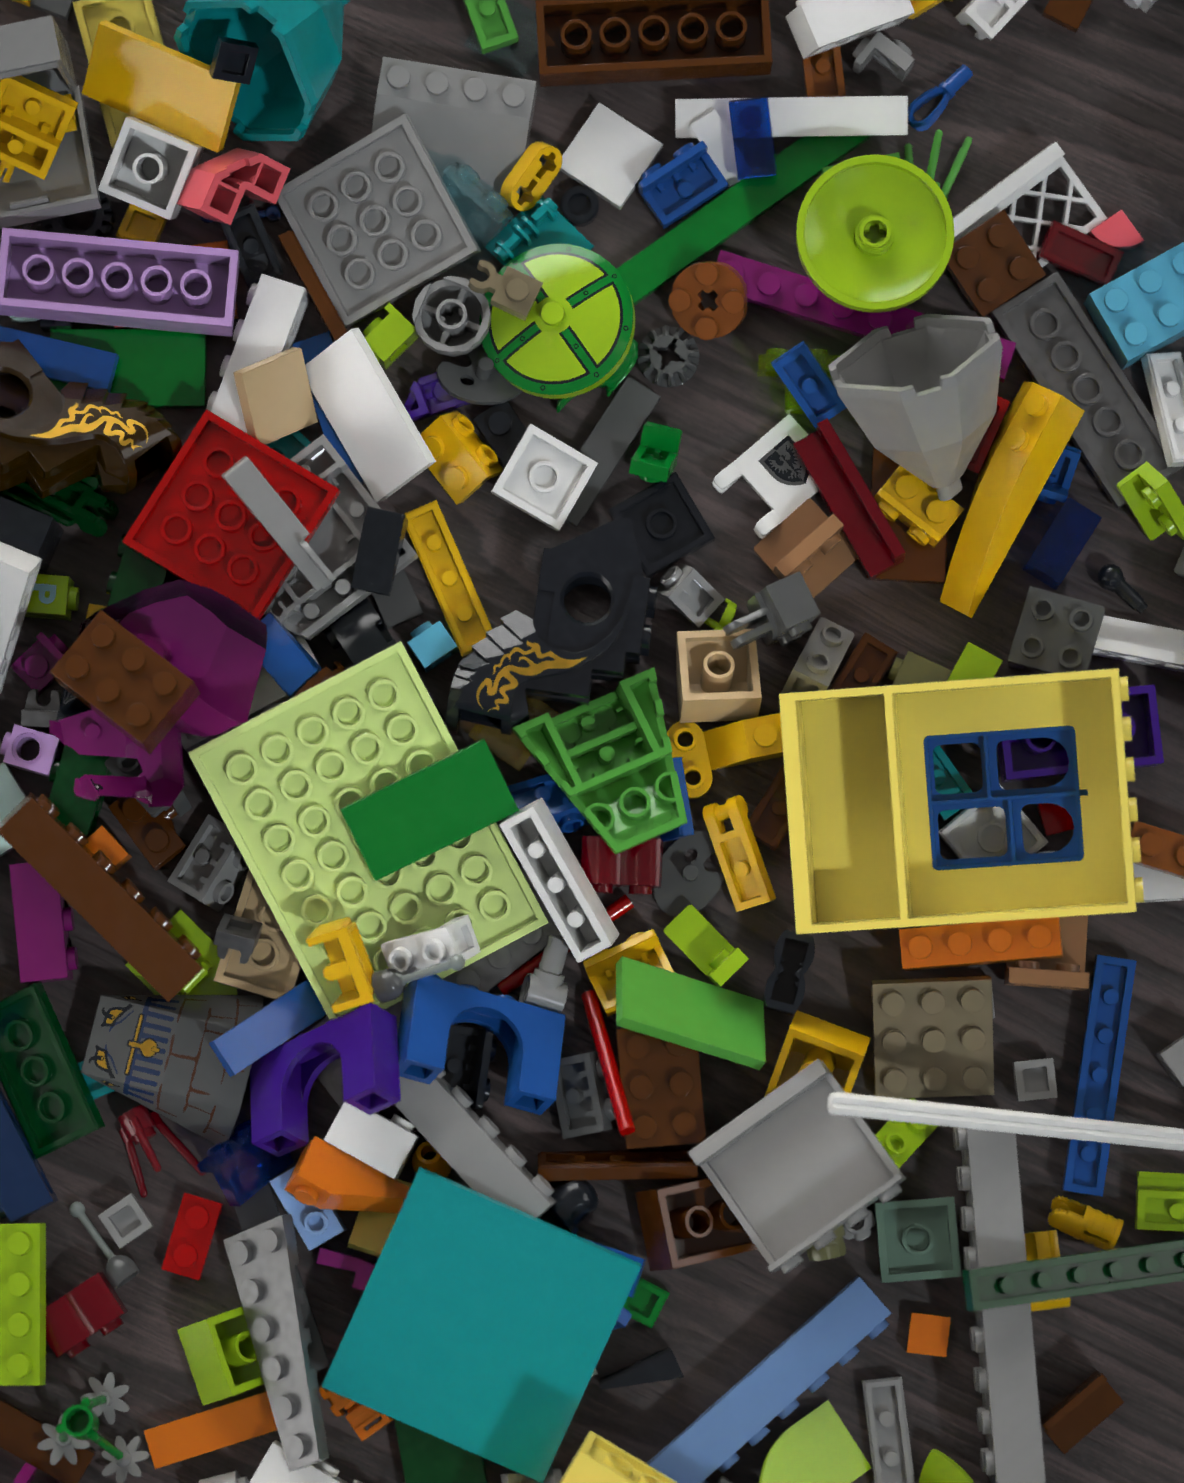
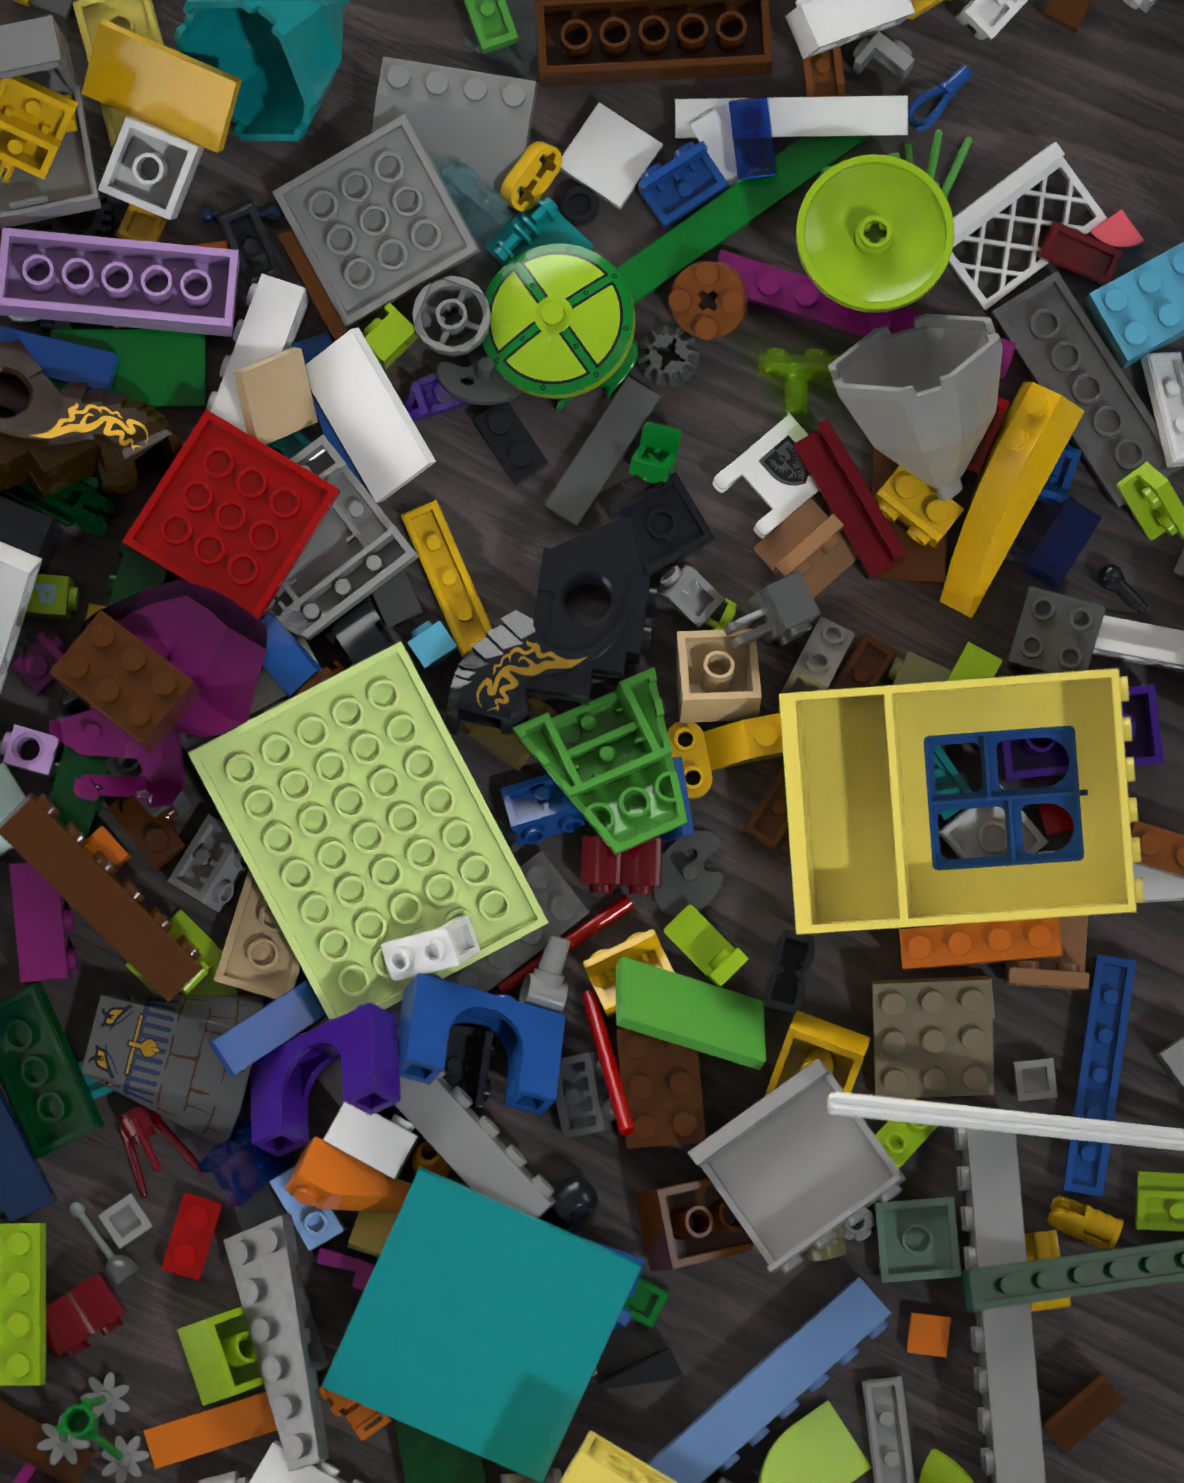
flat silver tile [21,689,62,727] -> none
coral brick [177,148,290,225] -> none
black tile [209,36,259,85] -> none
flat silver tile [214,913,263,964] -> none
light grey piece [221,456,336,591] -> none
yellow window [306,916,375,1013] -> none
green tile [340,738,519,881] -> none
black slope [351,507,408,596] -> none
hinge [372,955,465,1003] -> none
yellow bracket [421,410,503,505] -> none
dark tan plate [468,260,543,321] -> none
white plate [490,424,598,532] -> none
white brick [499,797,620,963] -> none
reddish brown tile [538,1149,698,1181] -> none
yellow plate [702,795,776,912] -> none
blue plate [771,340,847,429] -> none
reddish brown plate [946,209,1046,317] -> none

